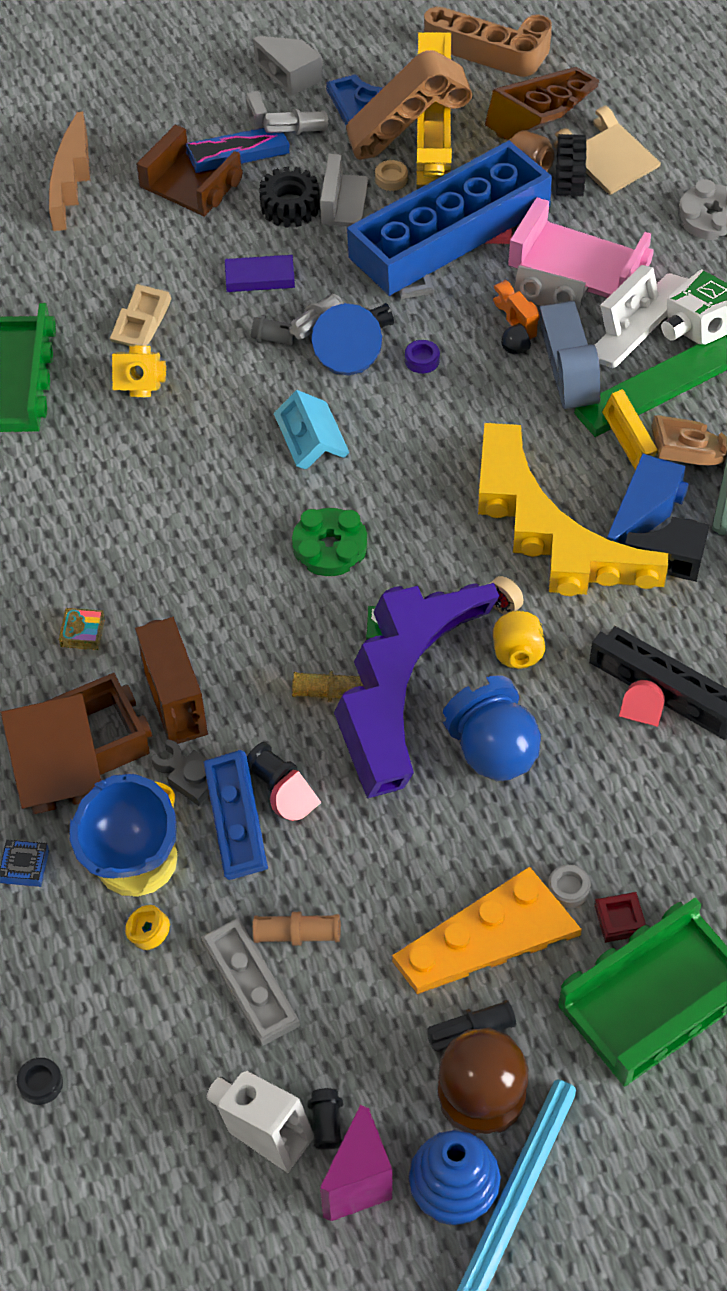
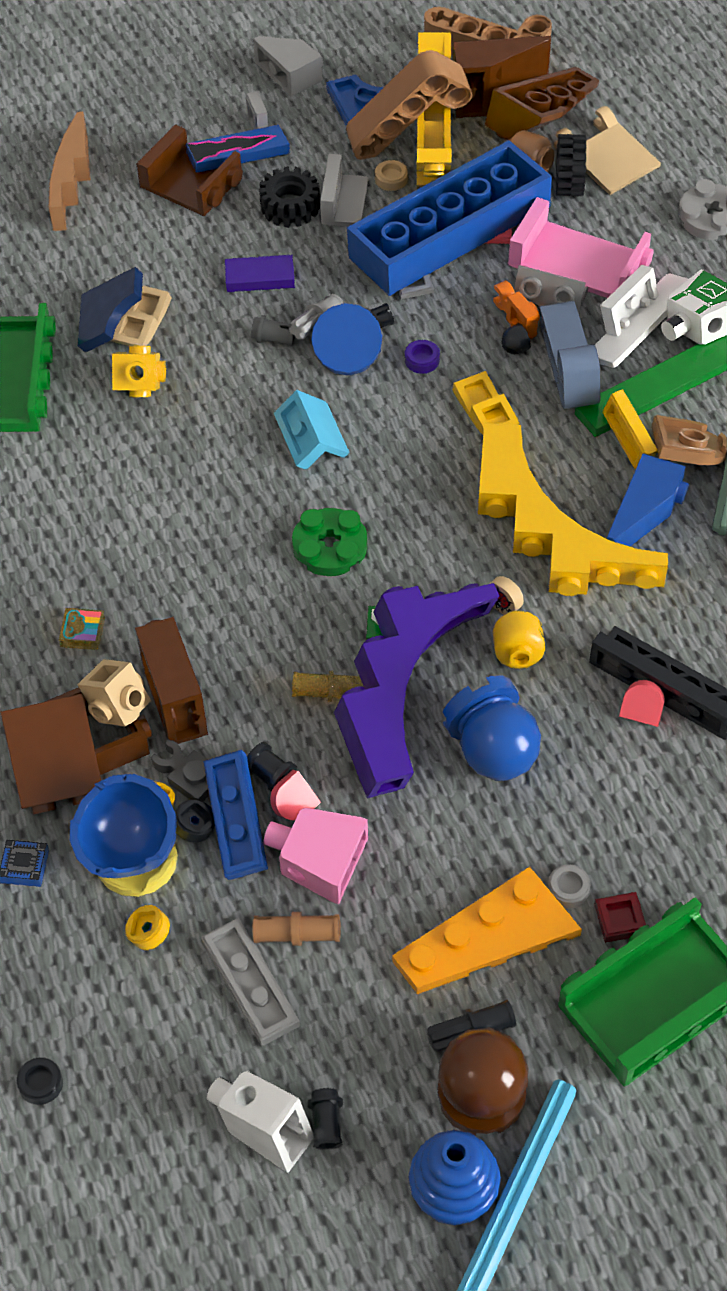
light grey axle [263,109,328,135] -> none
magenta slope [320,1104,392,1221] -> none
black arch [625,517,710,582] -> none
none -> dark blue tile [77,267,143,352]
none -> tan brick [77,659,151,727]
none -> black tile [175,800,215,842]
none -> bright pink torso [263,808,368,904]
none -> yellow slope [452,371,520,435]
none -> reddish brown slope [453,36,551,118]

